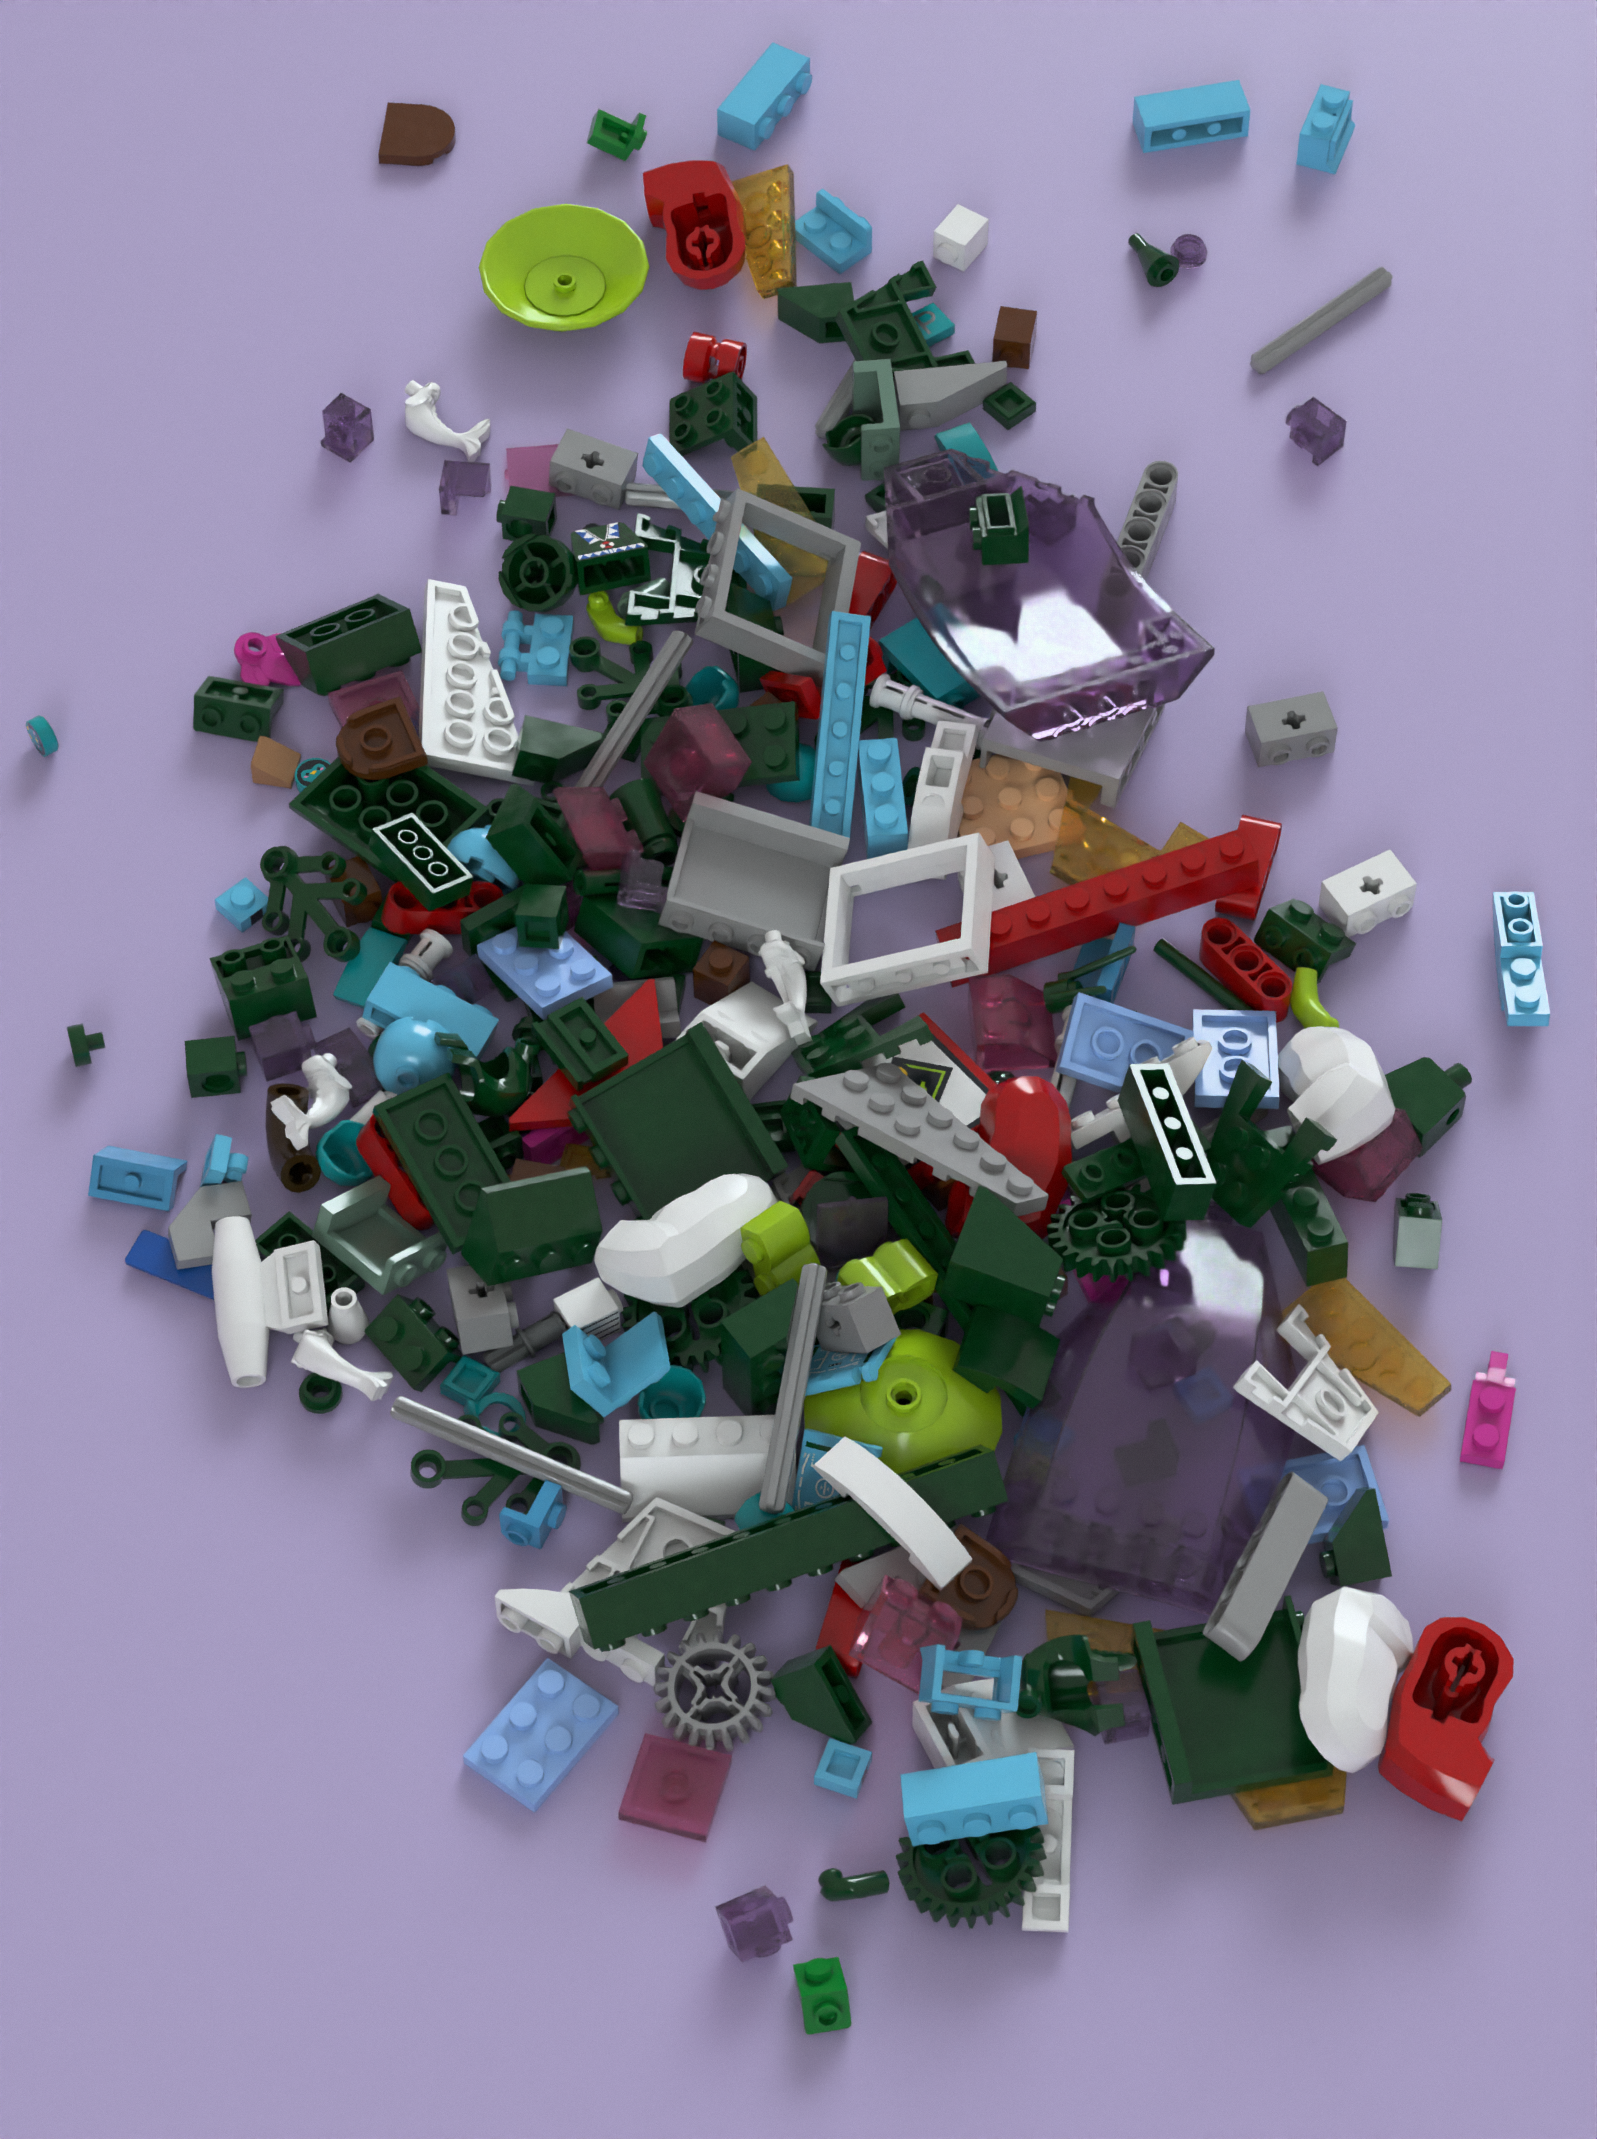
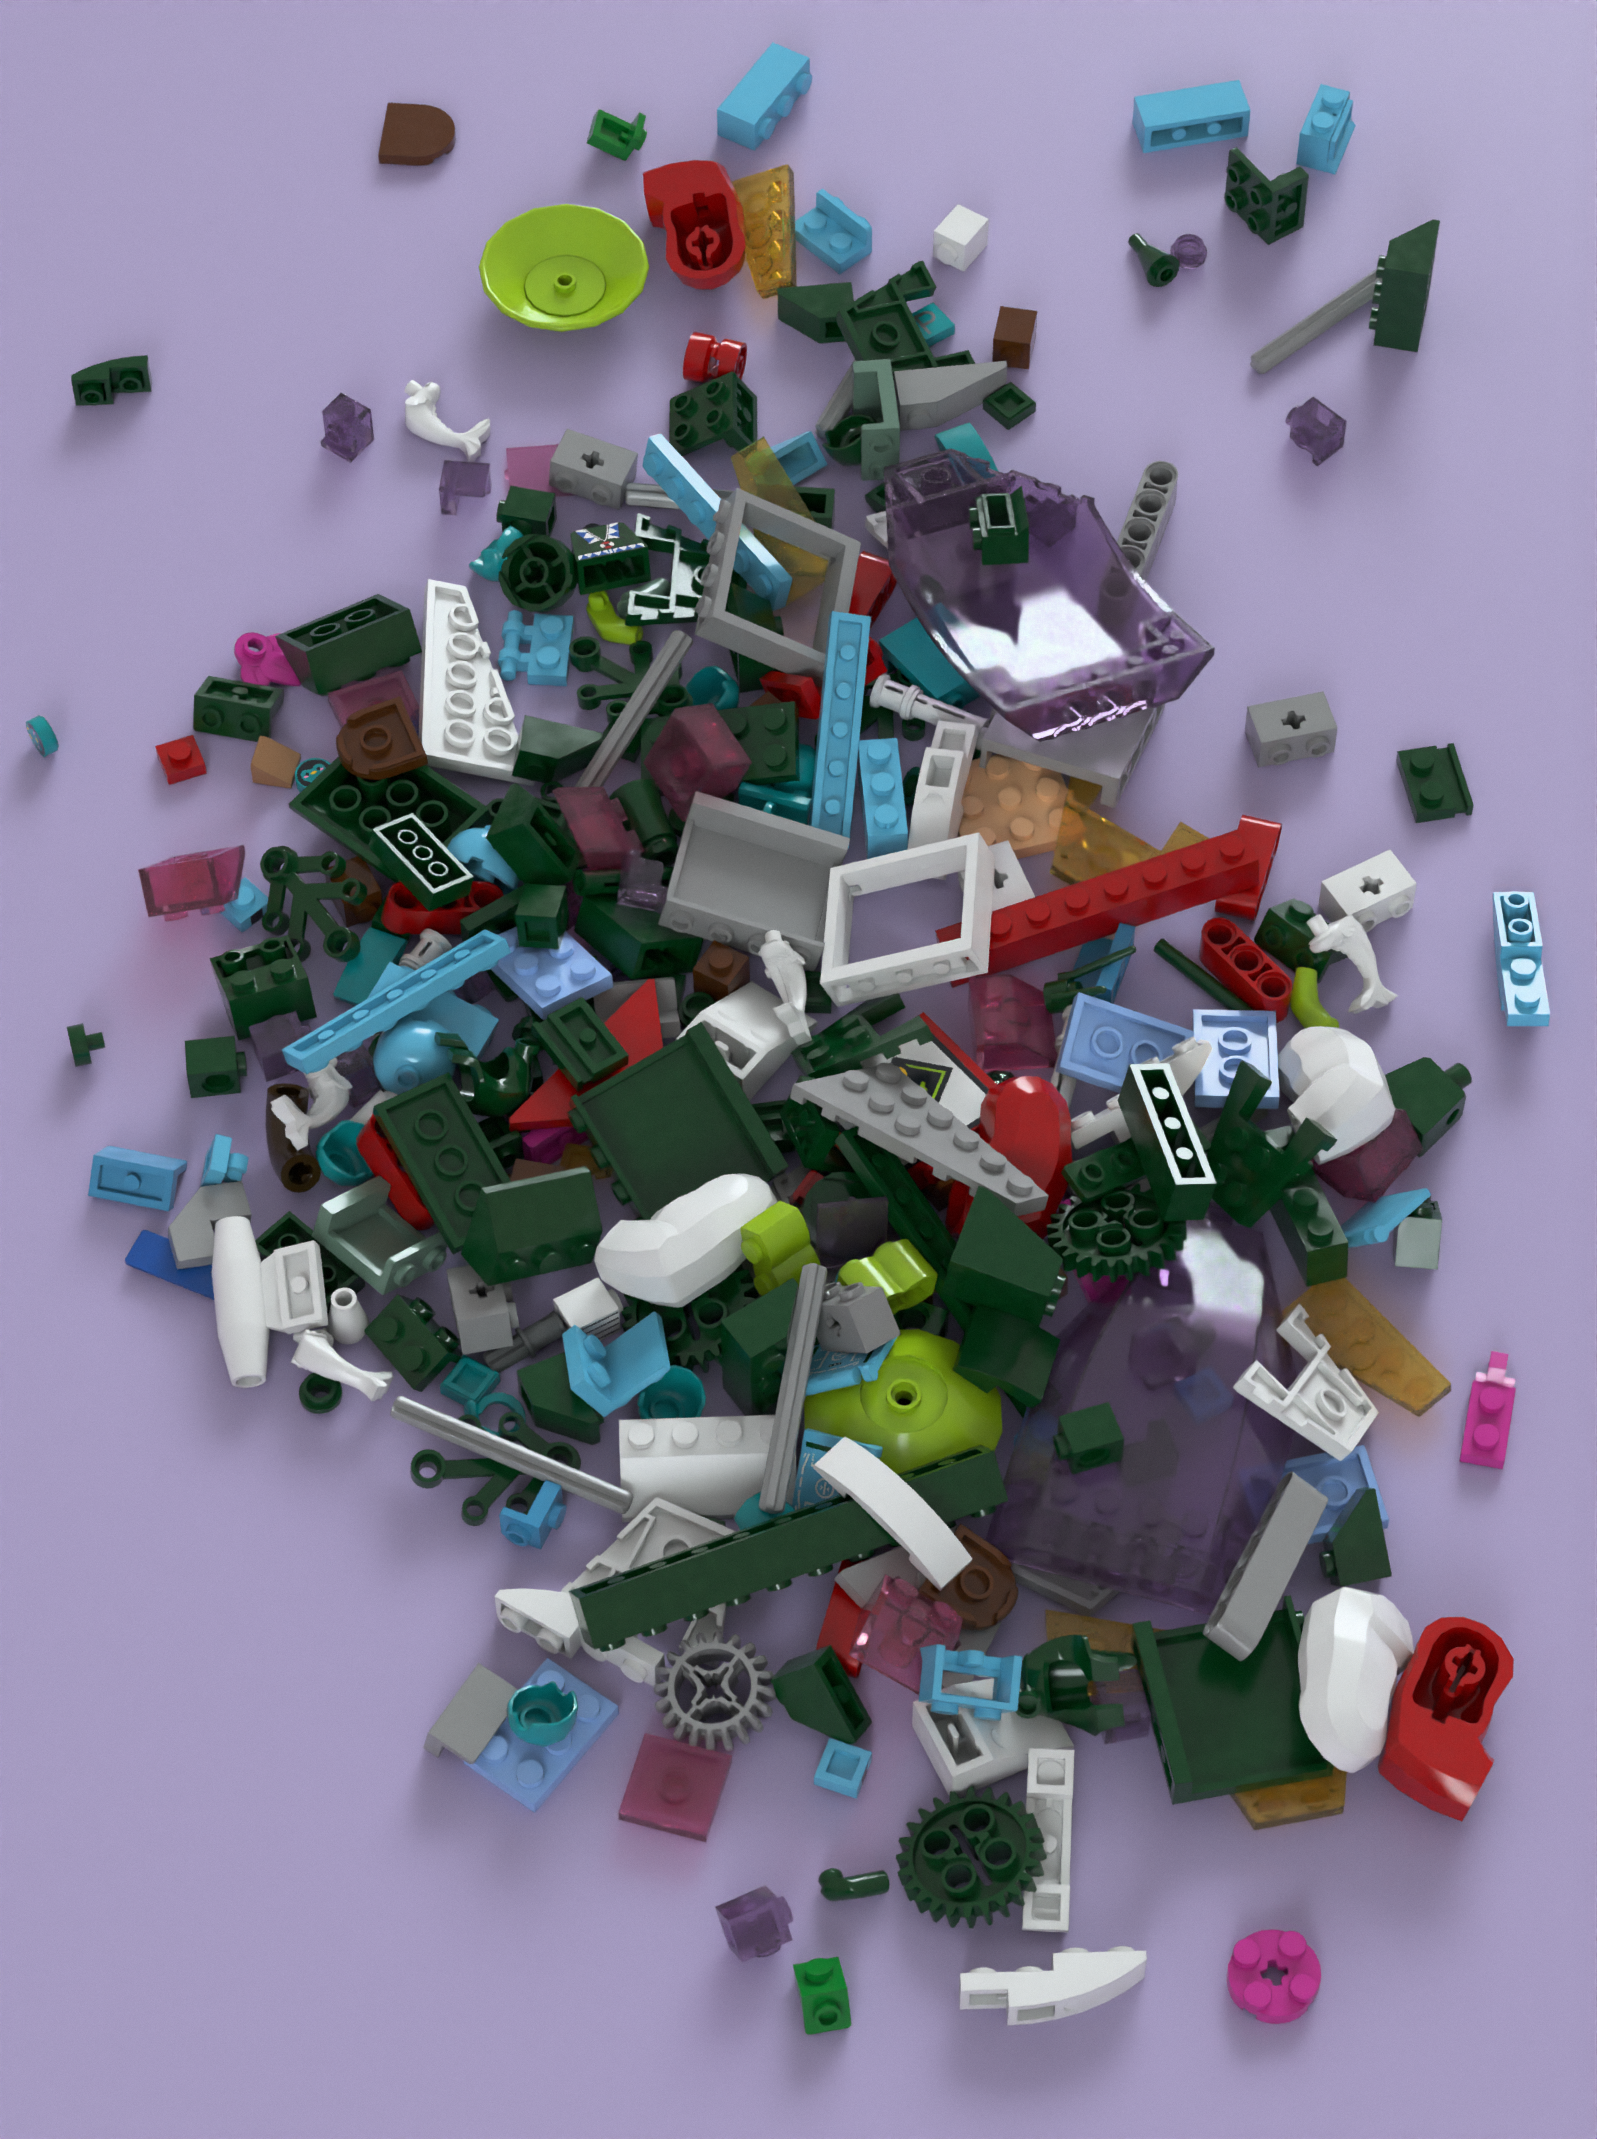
medium azure brick [900,1752,1049,1846] -> none
none -> dark green slope [71,355,152,406]
none -> clear pink slope [138,844,246,921]
none -> red plate [155,735,207,785]
none -> medium azure plate [282,929,511,1074]
none -> light grey panel [423,1663,518,1764]
none -> teal hair [469,526,523,582]
none -> teal hair [506,1681,578,1747]
none -> dark green plate [678,992,716,1028]
none -> teal hips [738,782,811,825]
none -> medium azure slope [748,431,828,487]
none -> white slope [959,1946,1147,2026]
none -> dark green brick [1052,1402,1124,1475]
none -> dark green bracket [1224,147,1309,245]
none -> dark pink plate [1227,1929,1321,2024]
none -> white animal [1306,914,1398,1014]
none -> medium azure piece [1341,1188,1431,1248]
none -> dark green slope [1369,219,1440,352]
none -> dark green plate [1396,743,1474,823]

